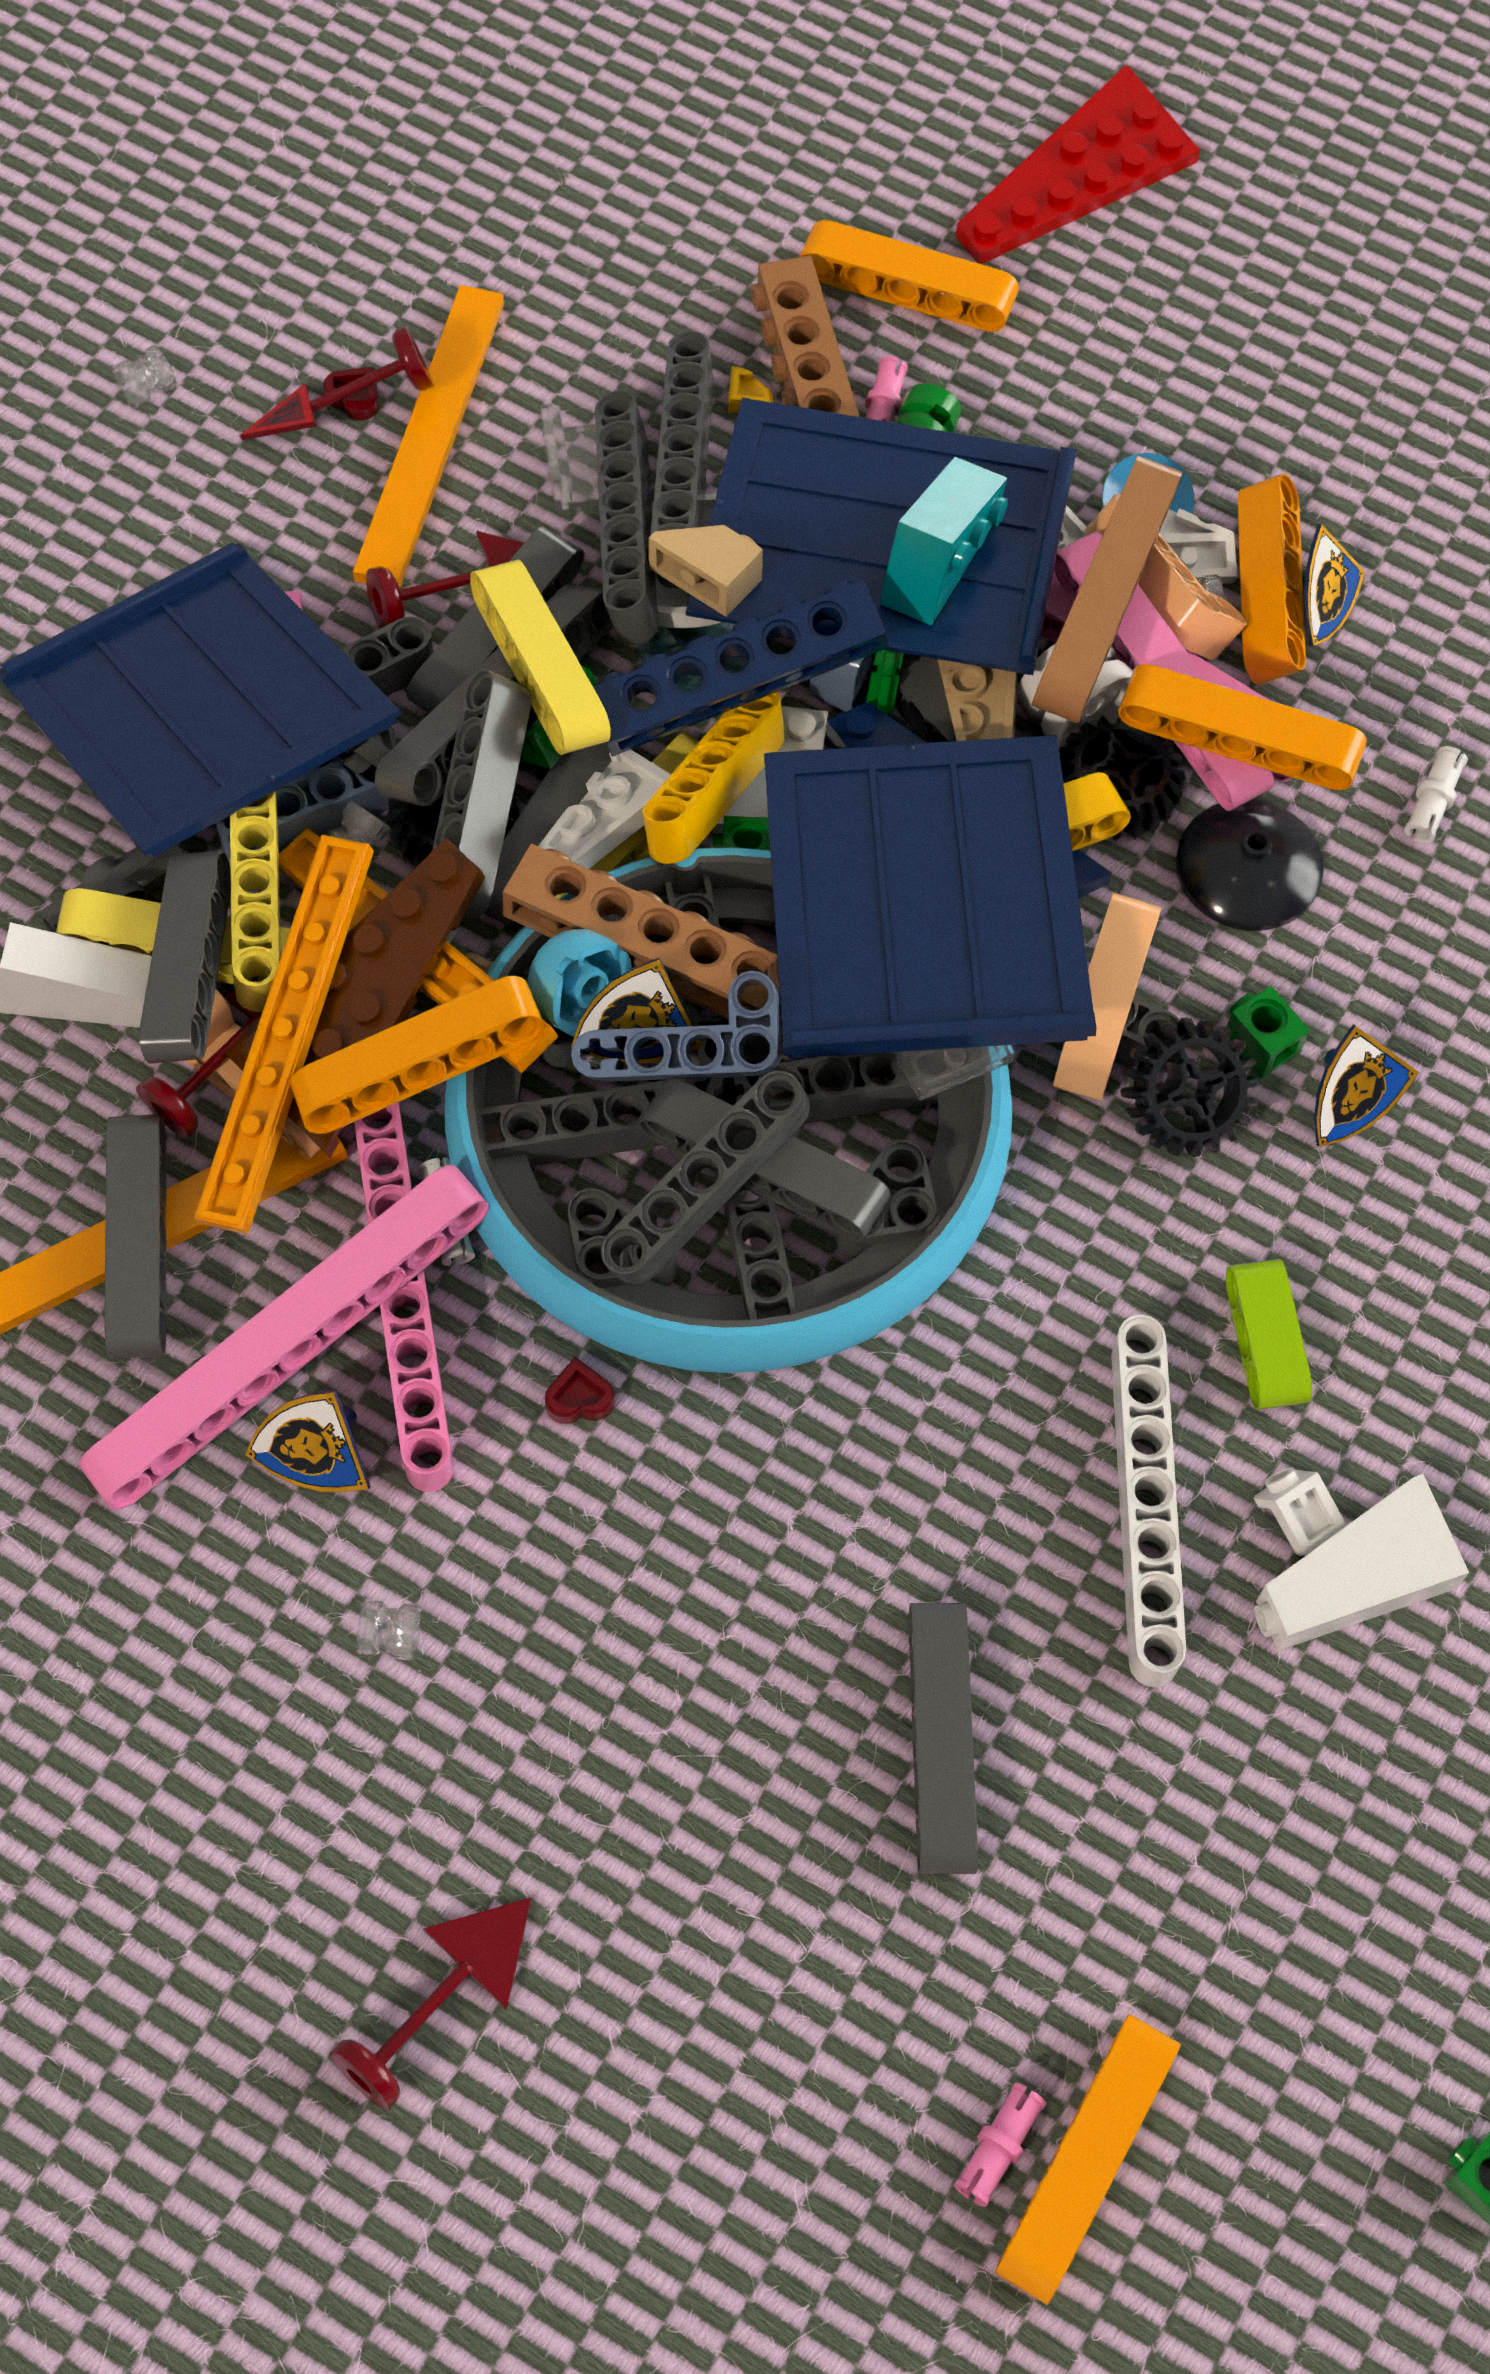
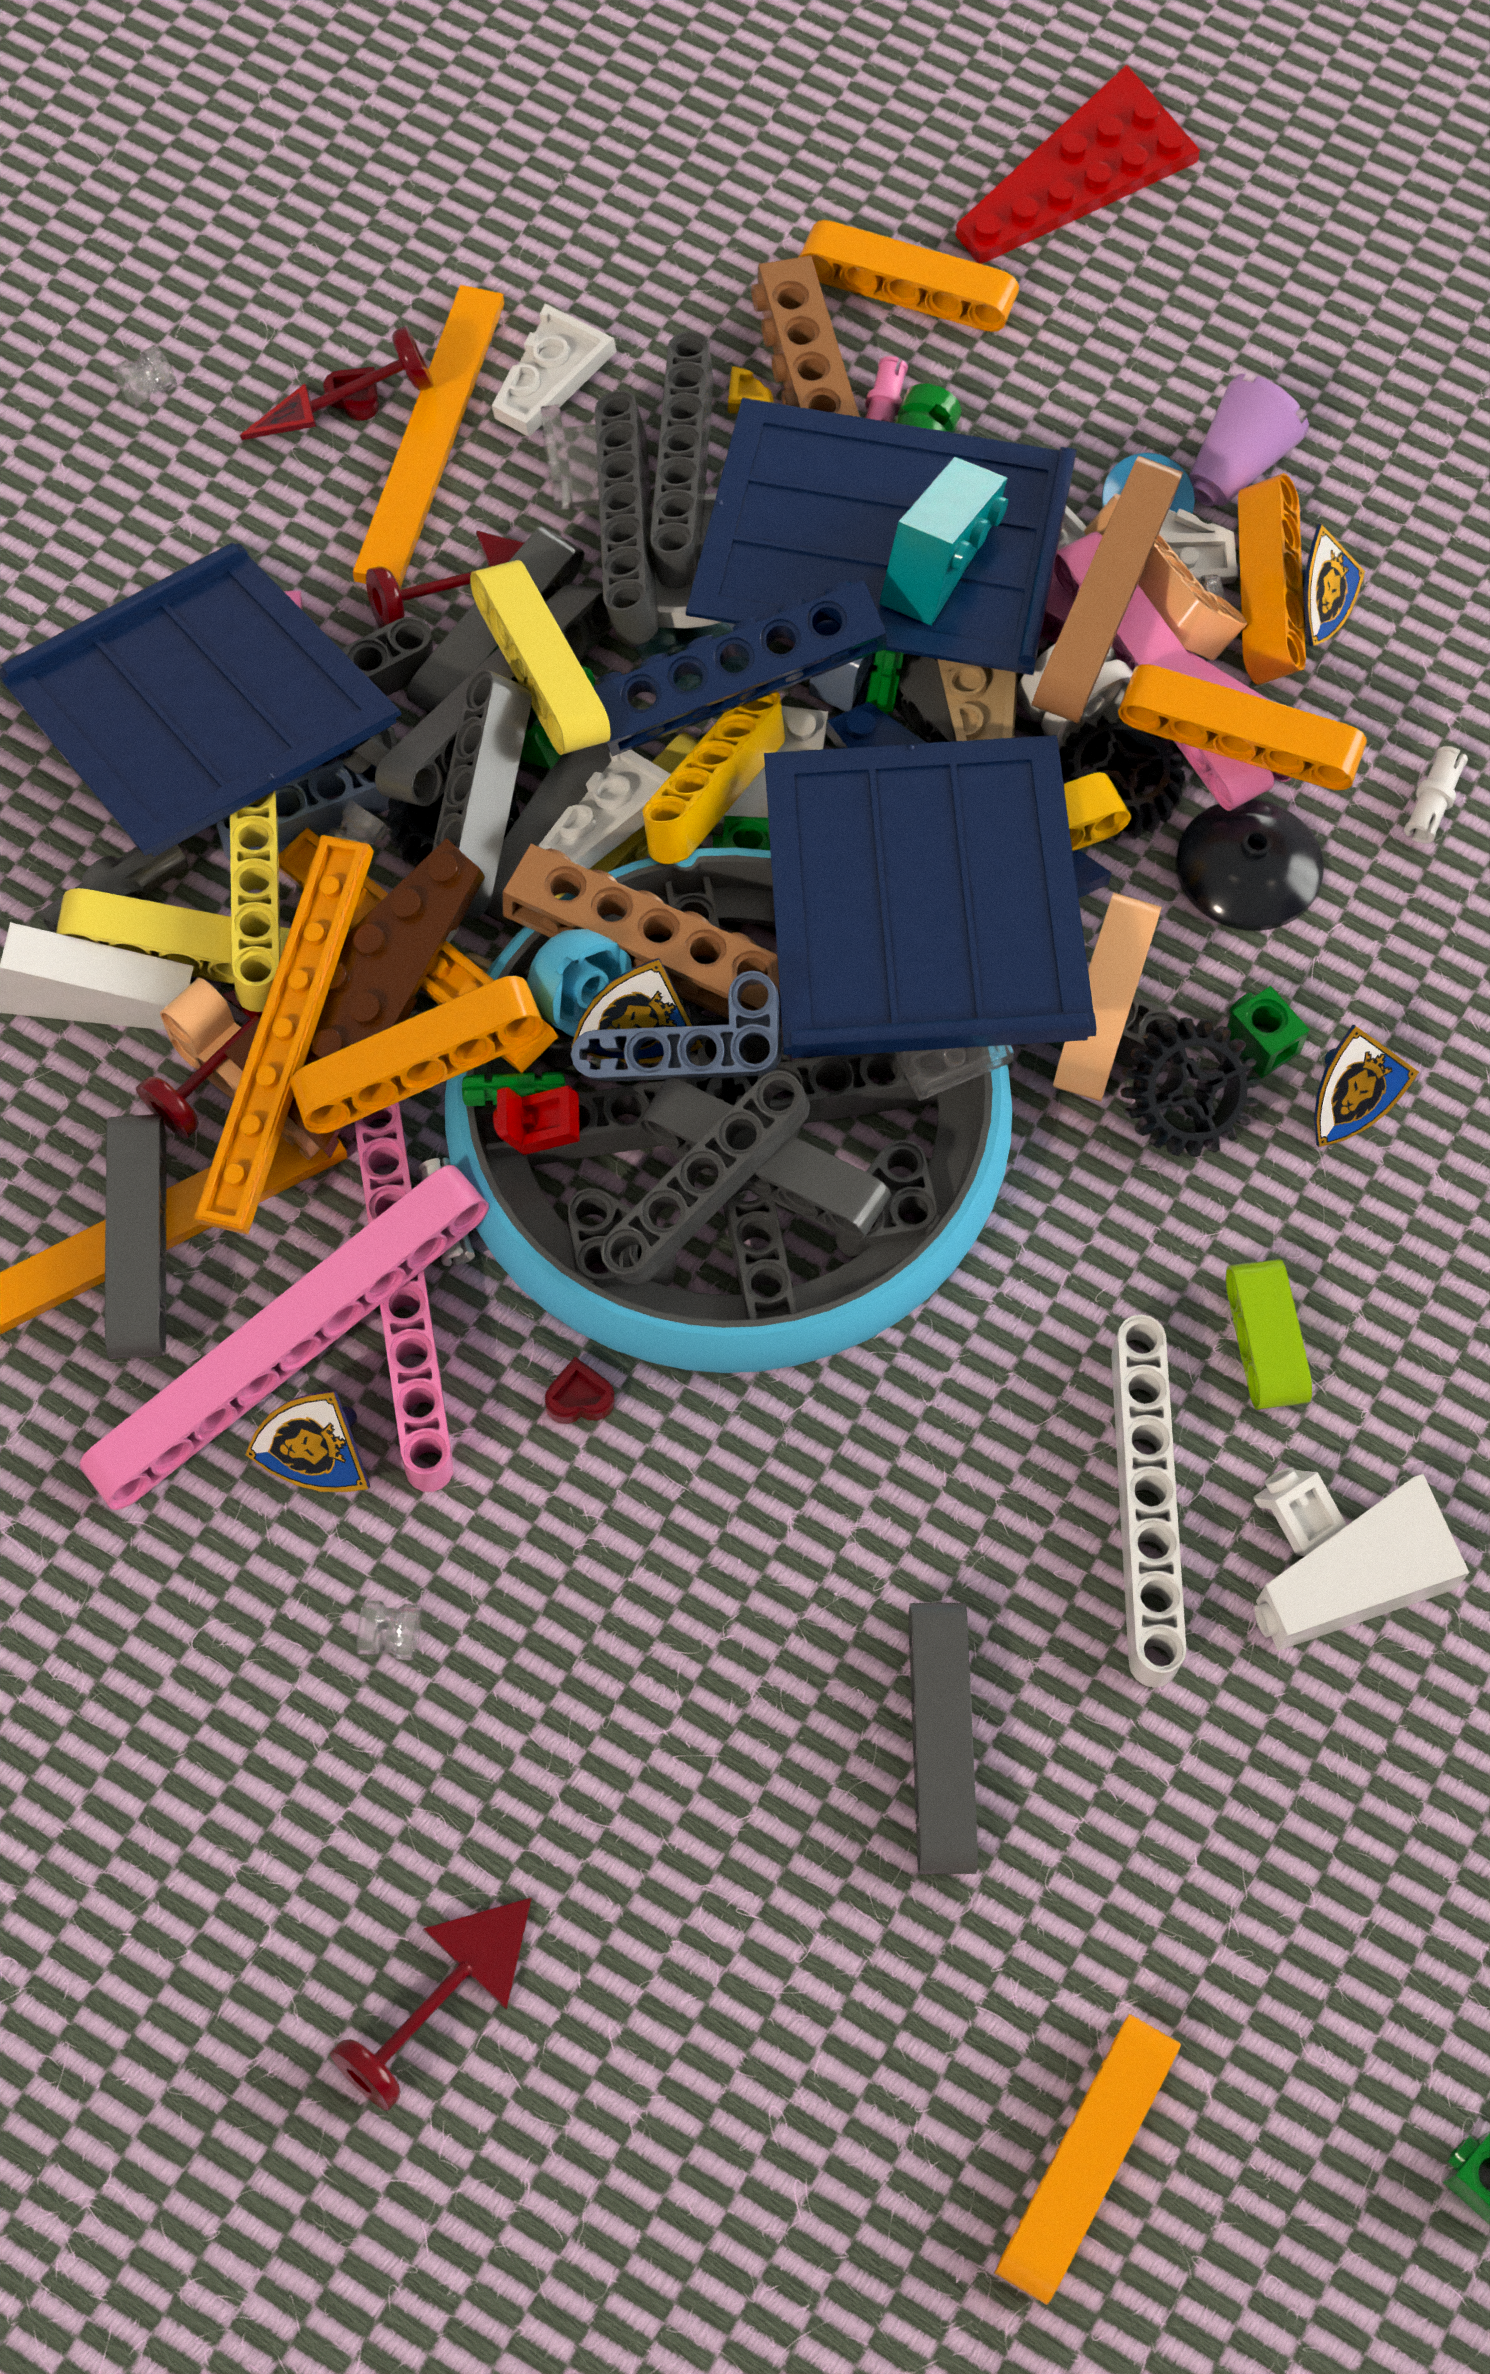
dark grey beam [139,850,231,1064] -> none
tan slope [649,525,763,617] -> none
bright pink pin [954,2083,1046,2207] -> none
none -> green axle [462,1072,566,1106]
none -> white wing [492,303,617,437]
none -> red bracket [493,1085,580,1155]
none -> lavender cone [1189,374,1309,507]

